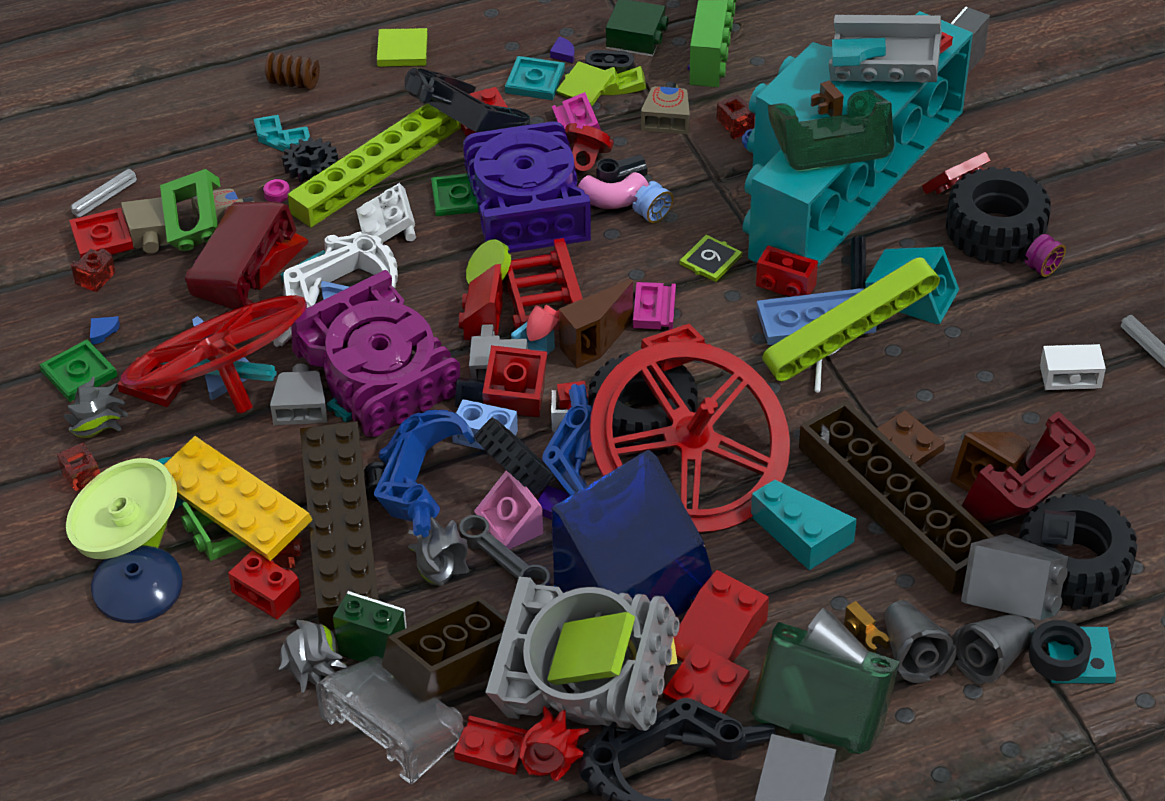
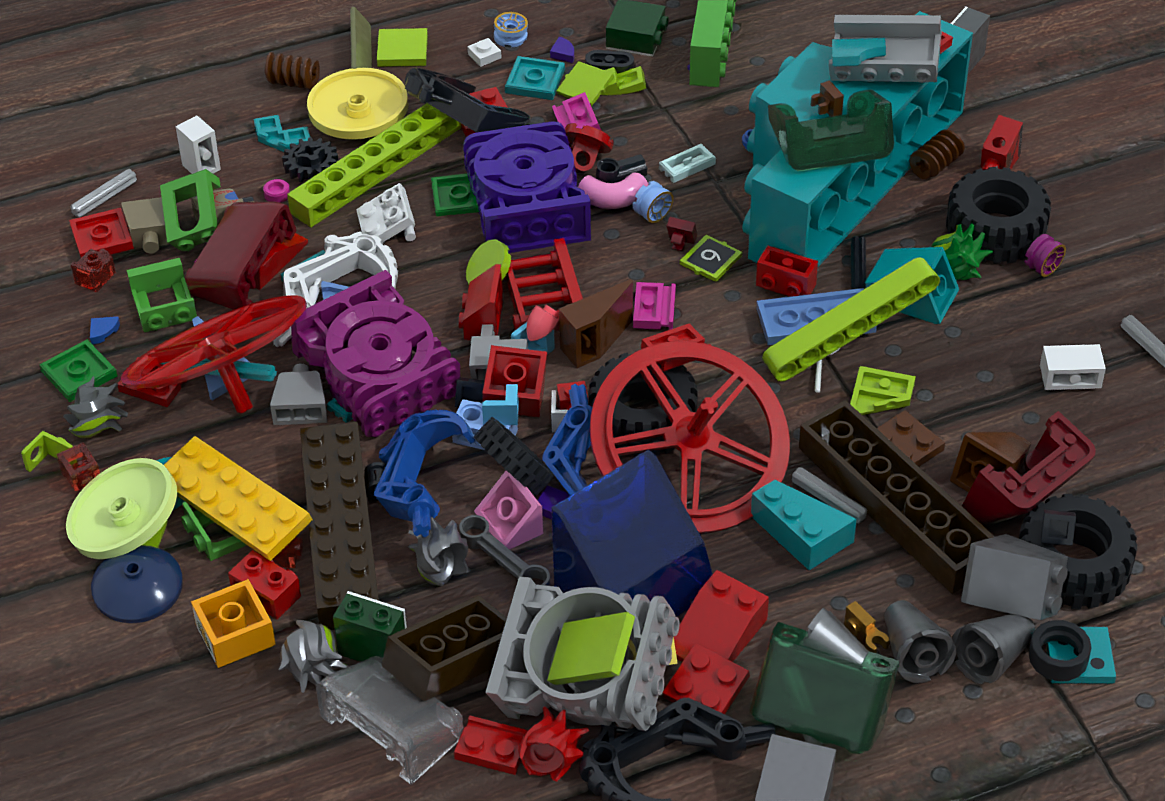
dark tan torso [641,82,690,135] -> none
clear red brick [716,95,755,139] -> none
red plate [921,152,991,195] -> none
none -> lime bracket [21,431,77,472]
none -> bright green panel [127,258,197,332]
none -> white brick [175,116,221,174]
none -> light orange brick [191,579,276,668]
none -> light yellow dish [307,68,408,139]
none -> olive slope [350,7,372,69]
none -> white plate [468,38,501,67]
none -> medium azure panel [482,384,519,425]
none -> light blue wheel [494,12,528,47]
none -> light aqua tile [659,144,716,183]
none -> dark red tile [667,217,697,251]
none -> light grey axle [792,467,867,523]
none -> lime wing [850,366,916,415]
none -> reddish brown piece [909,129,965,179]
none -> green hair [931,224,993,281]
none -> red torso [981,115,1023,170]

